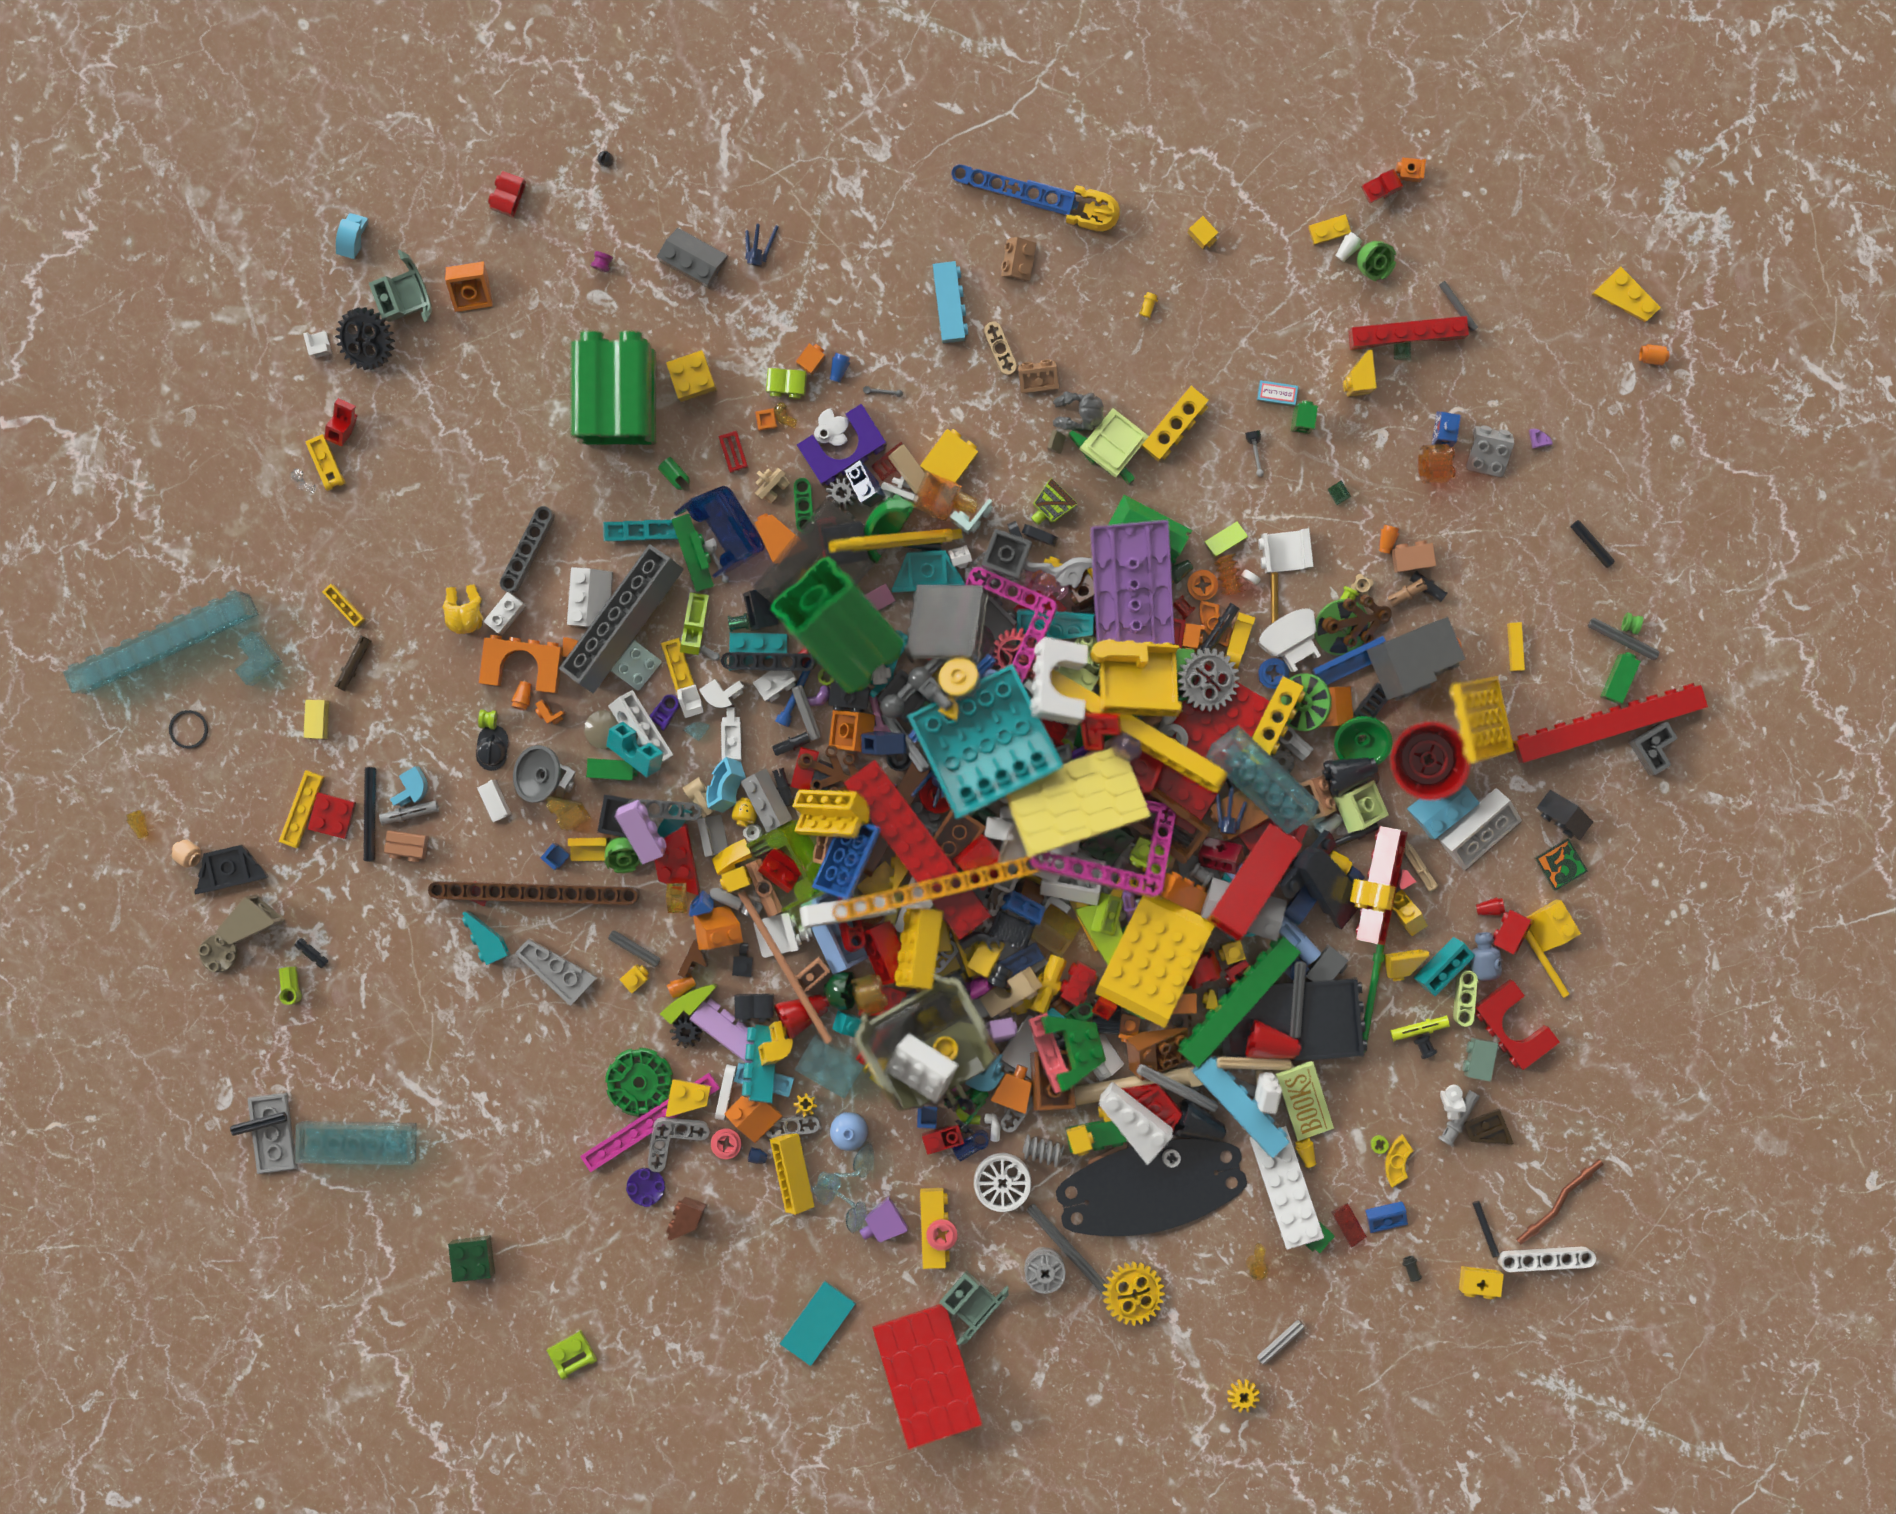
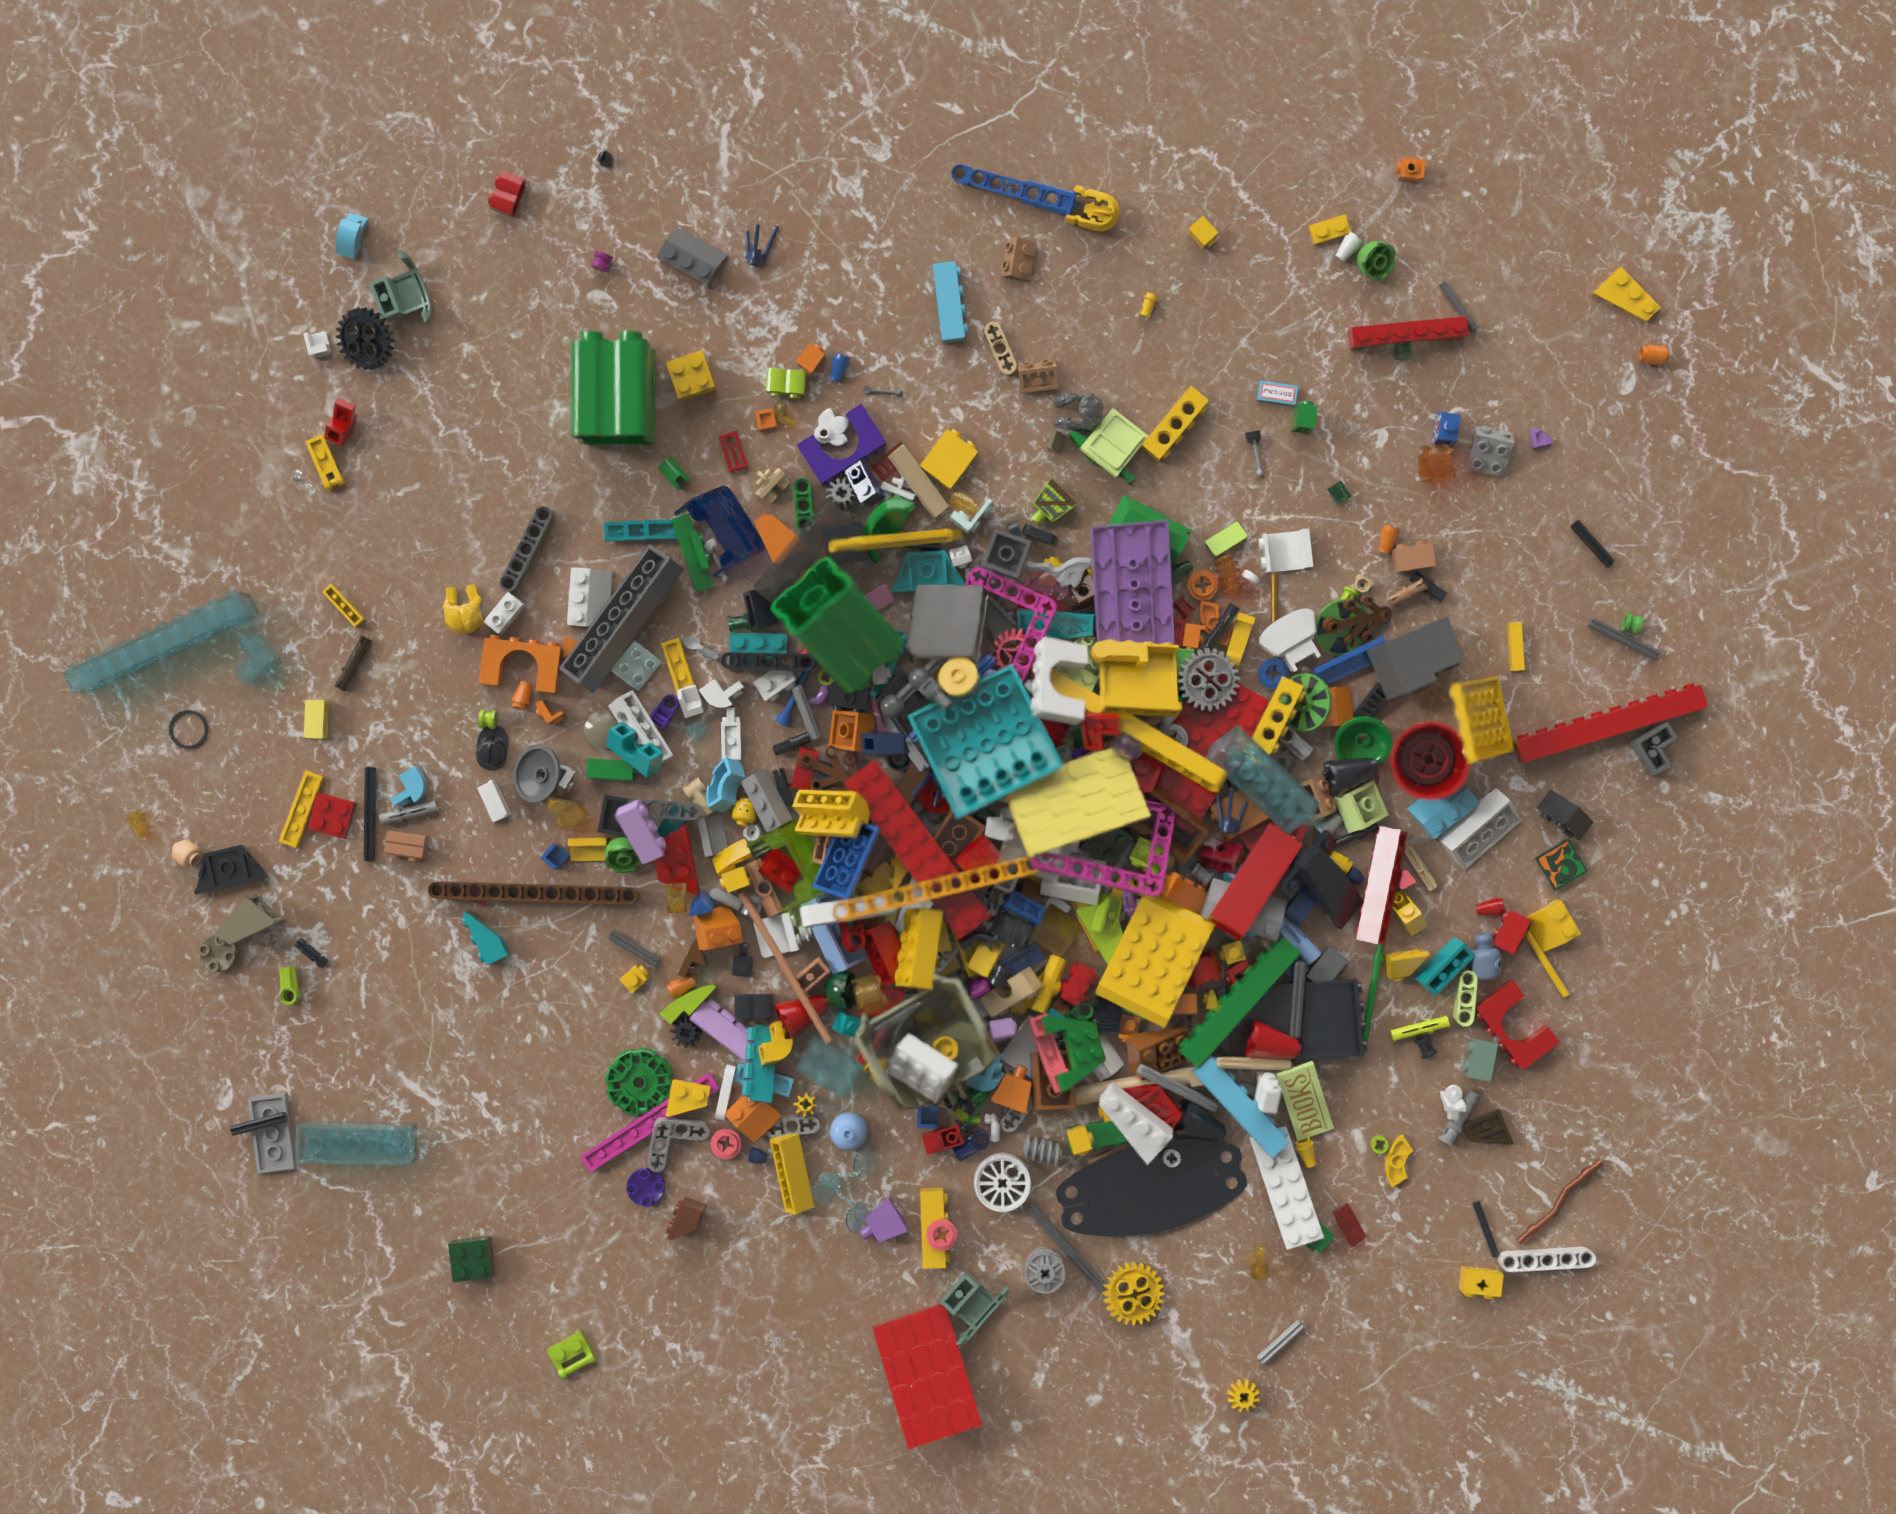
orange slope [445,261,493,312] -> none
light grey wing [515,939,598,1006] -> none
lime slope [680,592,709,655] -> none
teal tile [780,1281,856,1366] -> none
clear orange slope [912,471,962,521] -> none
yellow tile [939,694,959,721] -> none
red tile [1092,996,1118,1020] -> none
yellow slope [1343,350,1376,397] -> none
yellow brick [1350,879,1395,913] -> none
red brick [1361,169,1403,204] -> none
blue slope [1366,1202,1408,1233] -> none
pearl dark grey pin [1402,1255,1422,1282] -> none
green brick [1600,652,1641,704] -> none

